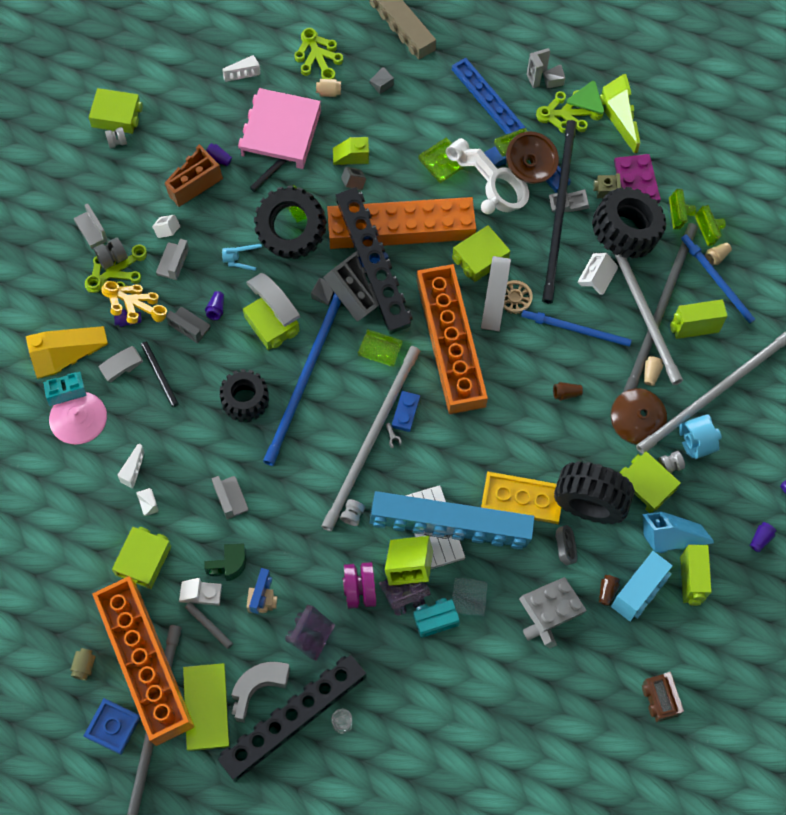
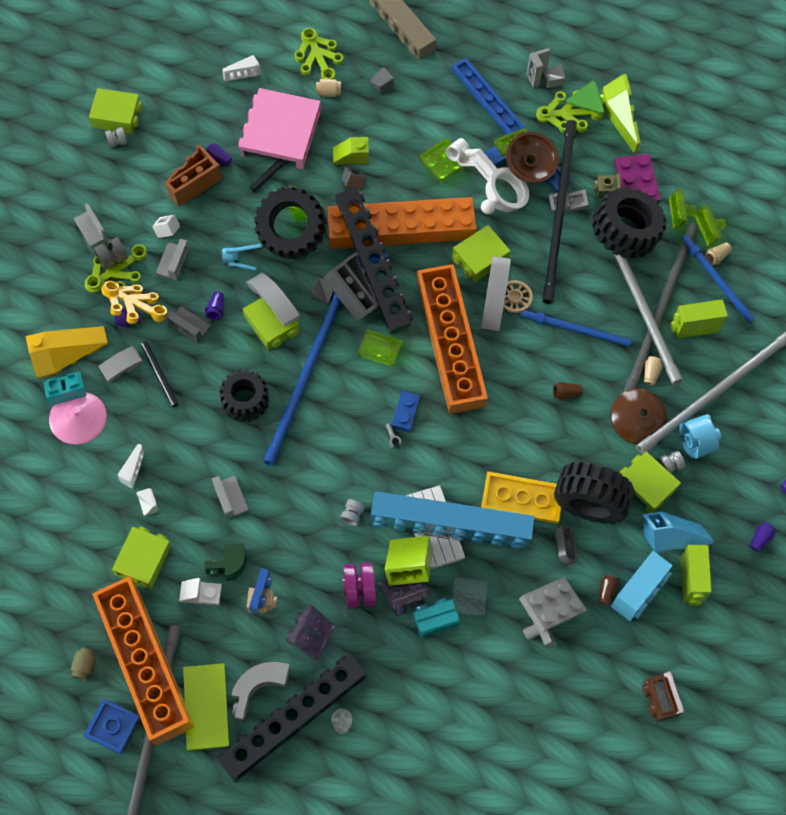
dark grey bar [185,602,233,649] -> none
light grey piece [321,346,420,531] -> none
white panel [578,253,618,295] -> none

